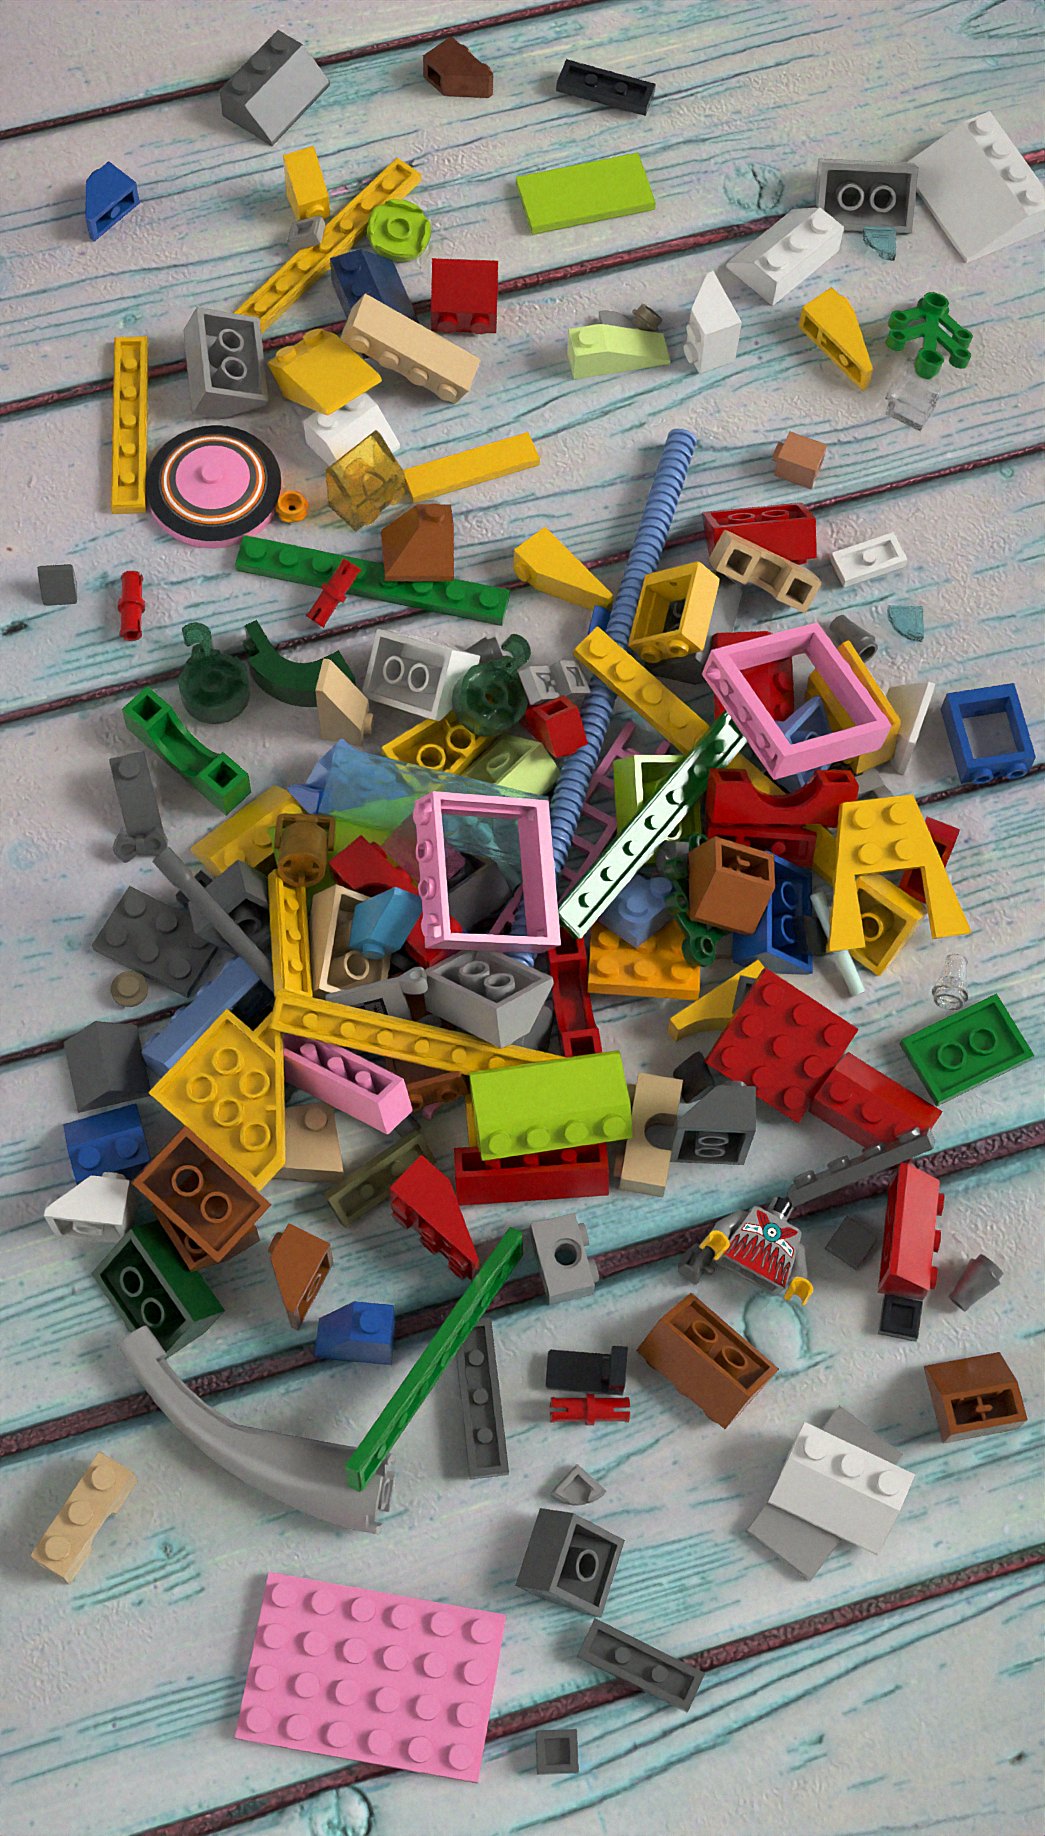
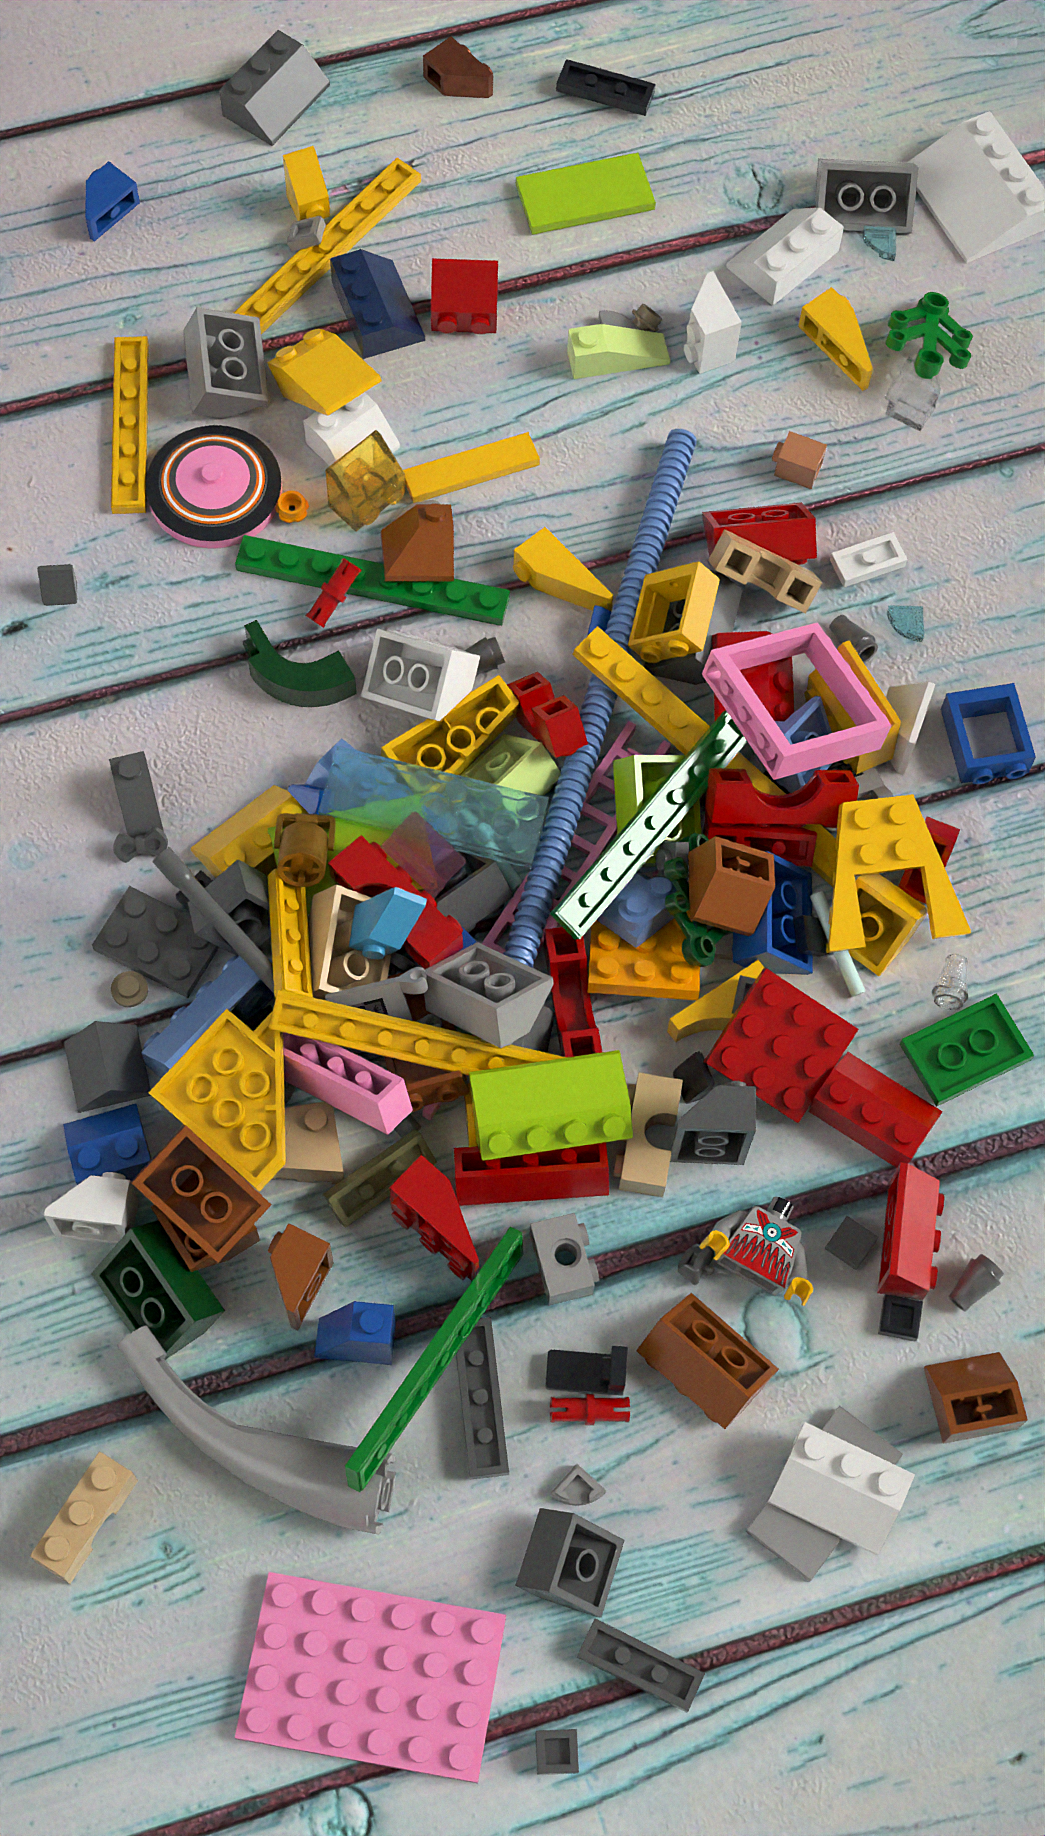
red pin [117,571,146,641] -> none
green arch [122,686,252,816] -> none
clear green piece [178,622,251,724] -> none
tan slope [315,658,374,746] -> none
tan brick [340,293,480,404] -> none
lime tile [367,199,431,262] -> none
bright pink window [413,791,561,953] -> none
clear green piece [451,634,531,737] -> none
light grey slope [518,660,591,705] -> none
dark grey plate [787,1126,936,1207] -> none

